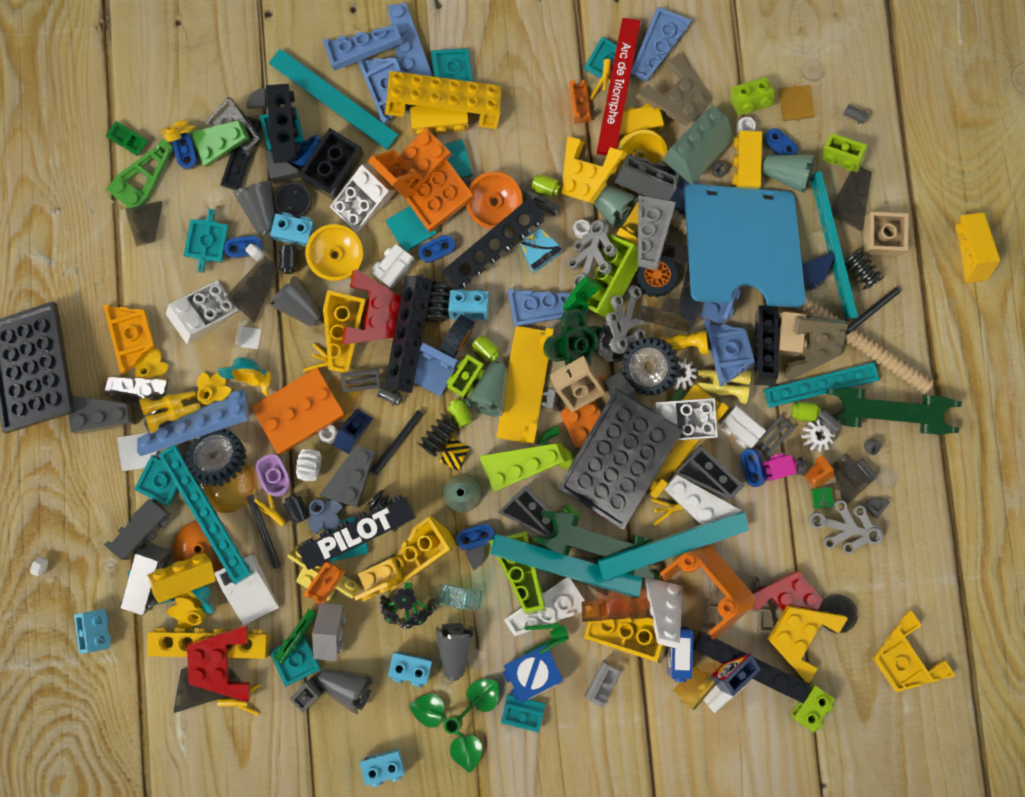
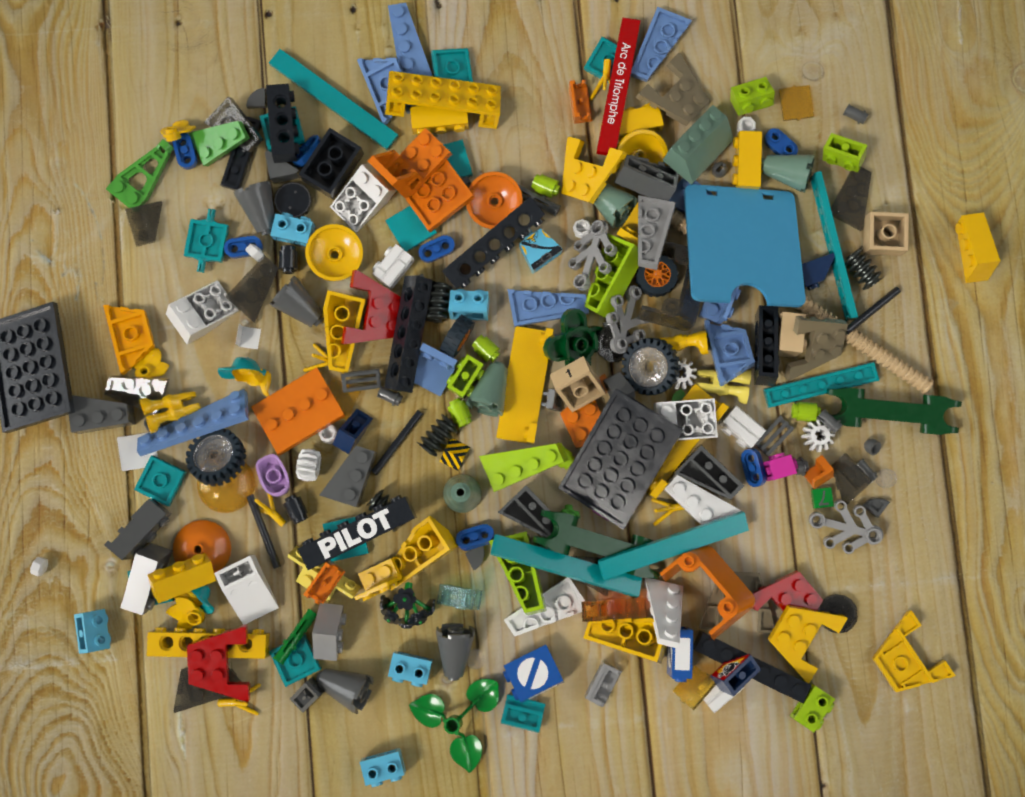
green slope [105,121,148,157] -> none
teal tile [158,445,253,585] -> none
yellow plate [197,372,232,405] -> none
sand blue plate [308,499,343,534] -> none
medium blue wing [323,25,403,71] -> none
green plant [524,622,569,655] -> none
green arm [537,425,561,446] -> none
green slope [563,276,601,311] -> none

